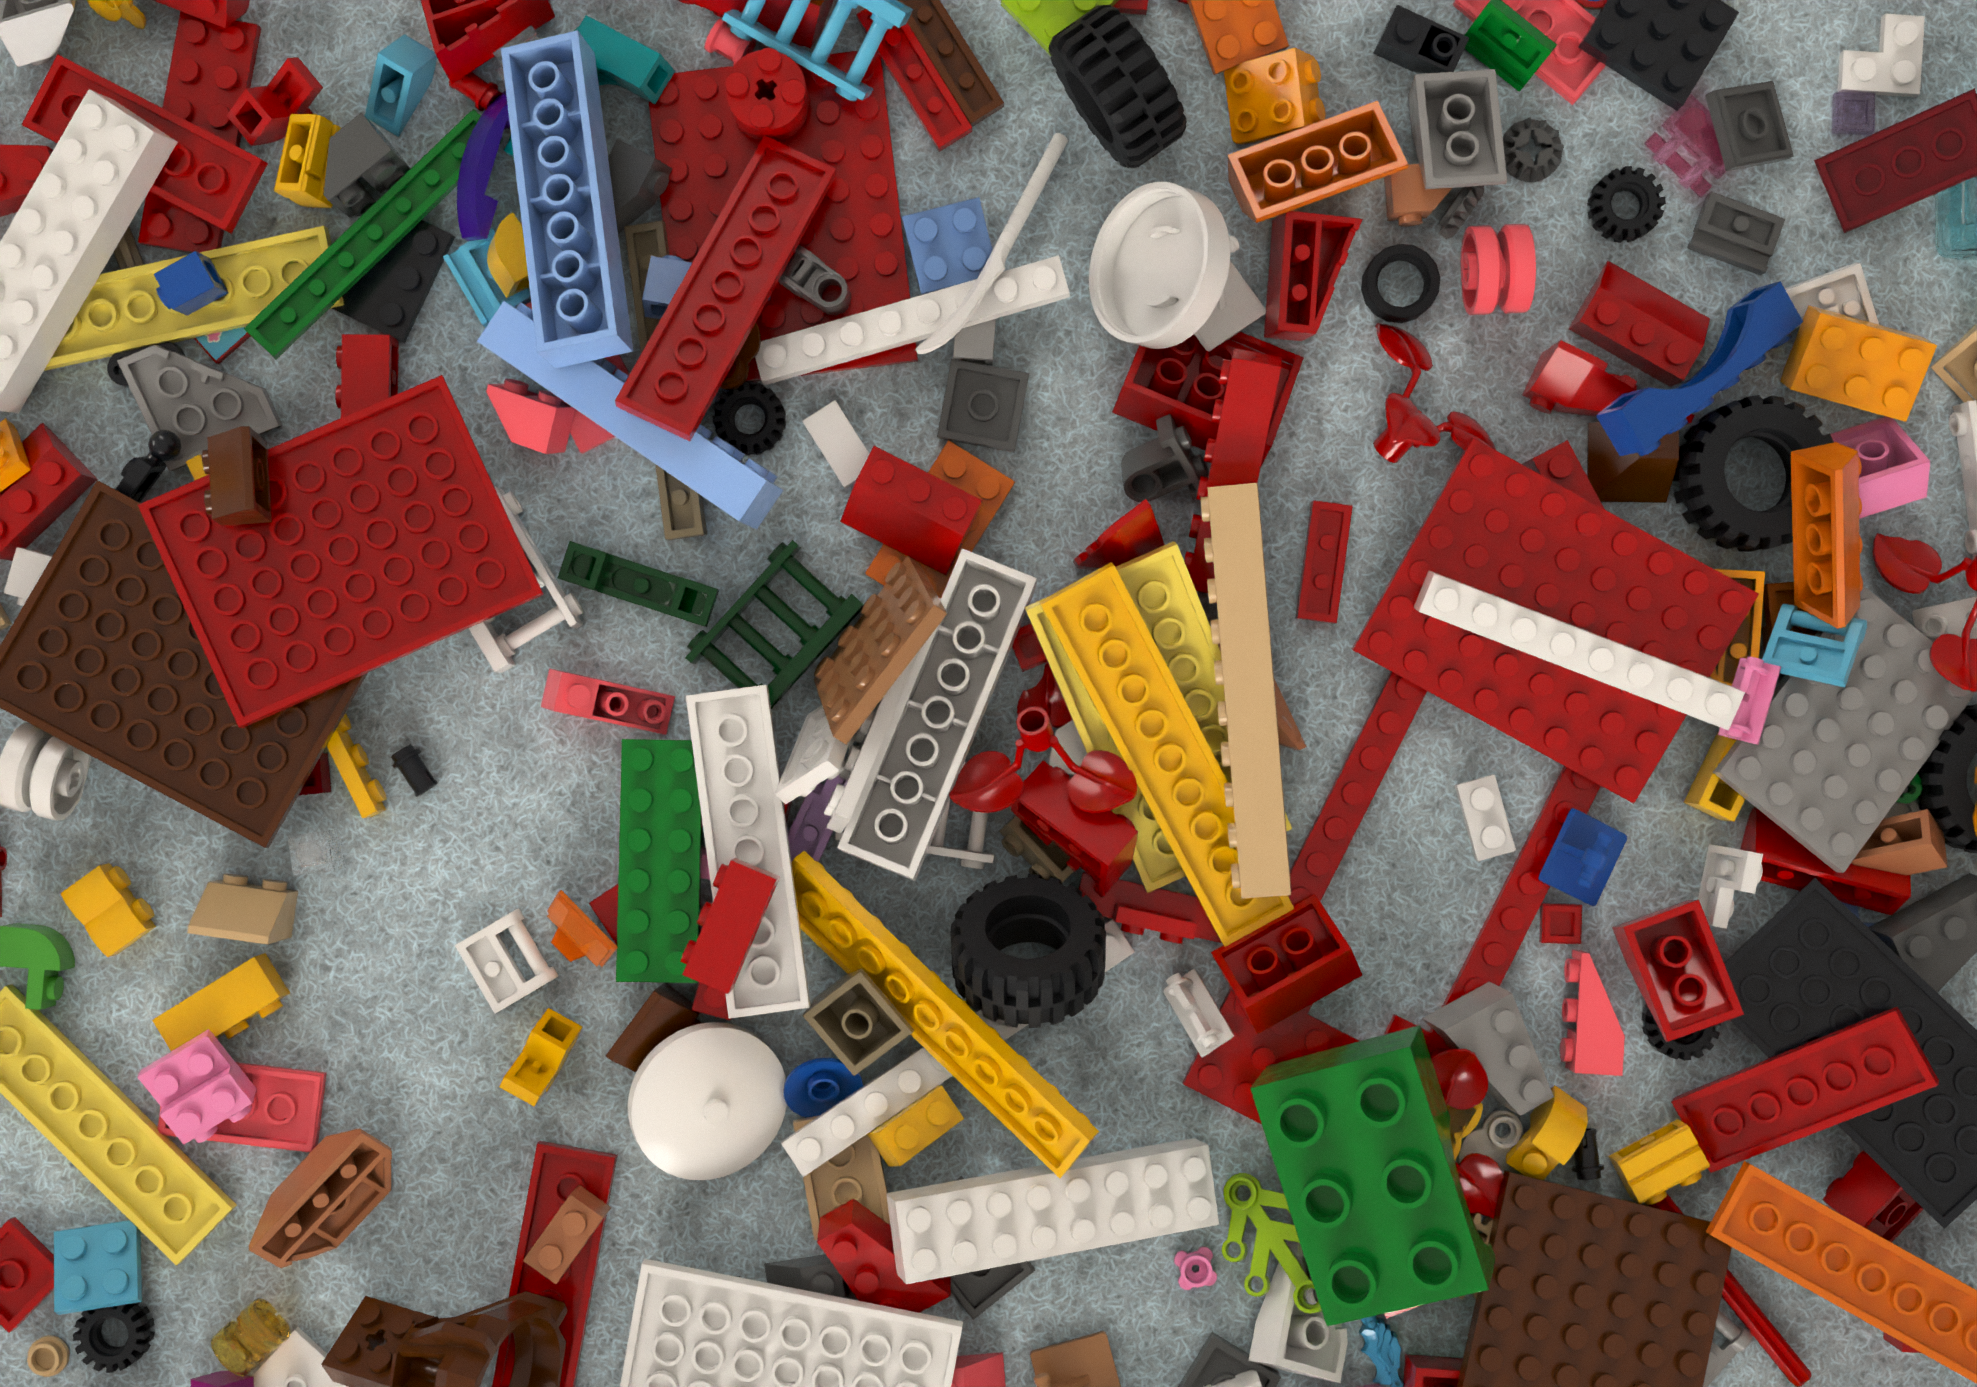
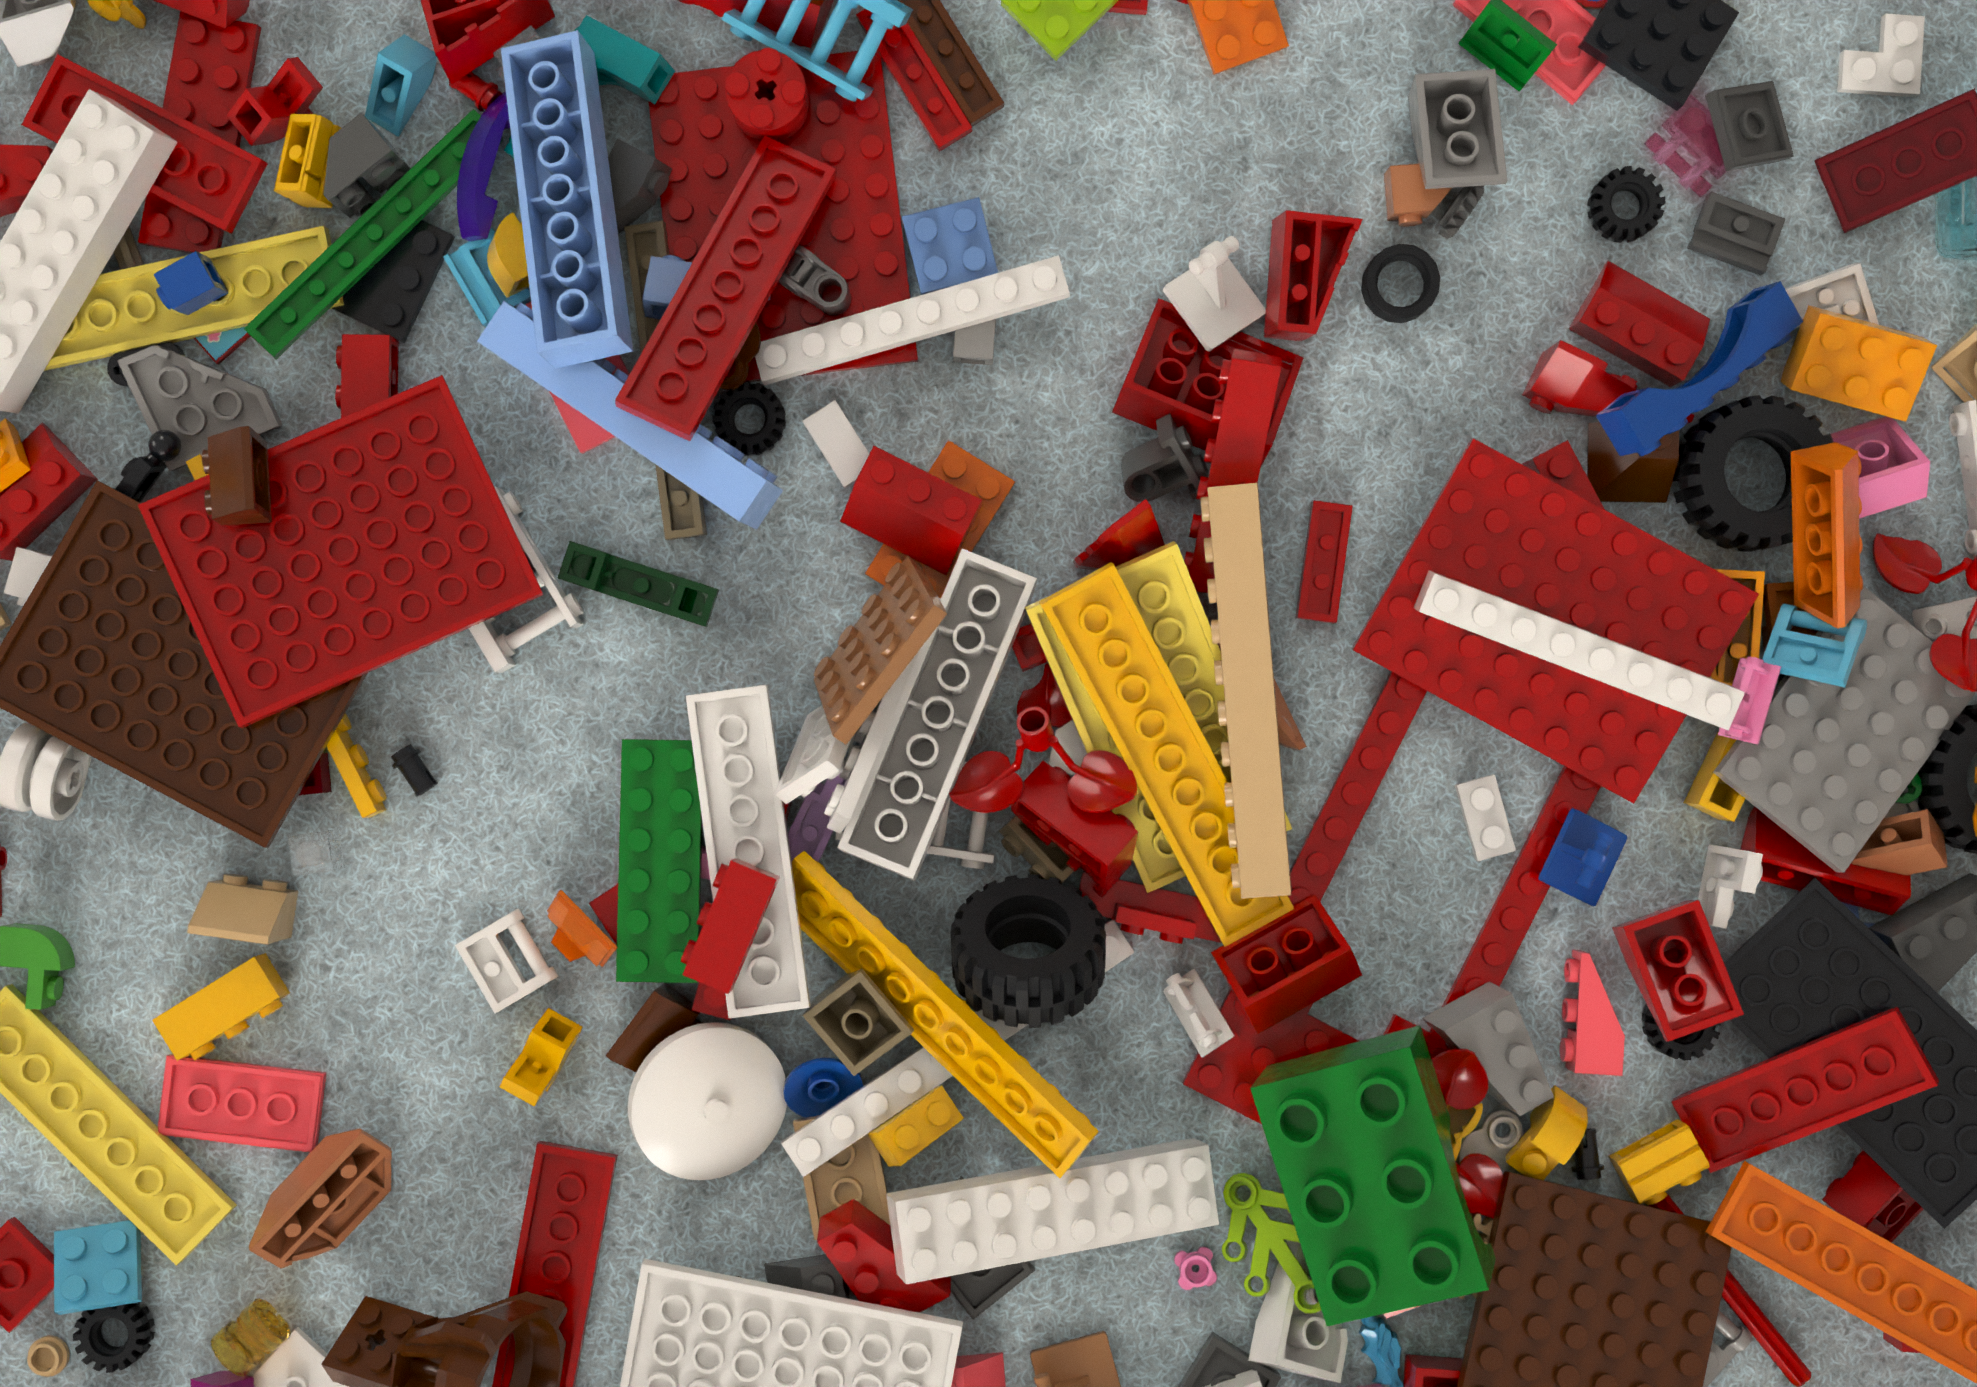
yellow brick [60,863,156,957] -> none
bright pink plate [137,1029,256,1145] -> none
coral slope [486,379,575,454] -> none
nougat brick [523,1185,611,1284] -> none
coral slope [541,668,675,735] -> none
dark green fence [685,540,864,709] -> none
coral bush [704,18,756,65] -> none
white piece [915,133,1068,354] -> none
dark grey plate [937,359,1029,453] -> none
black tyre [1048,5,1187,168] -> none
white piece [1089,182,1230,349] -> none
light orange bracket [1224,48,1326,145] -> none
orange slope [1227,100,1408,223] -> none
black slope [1373,5,1469,73] -> none
red plant [1373,323,1497,463] -> none
coral wheel [1460,224,1536,315] -> none
dark grey gear [1503,117,1564,182] -> none
red tile [1539,903,1582,944] -> none
clear purple tile [1832,92,1875,135] -> none

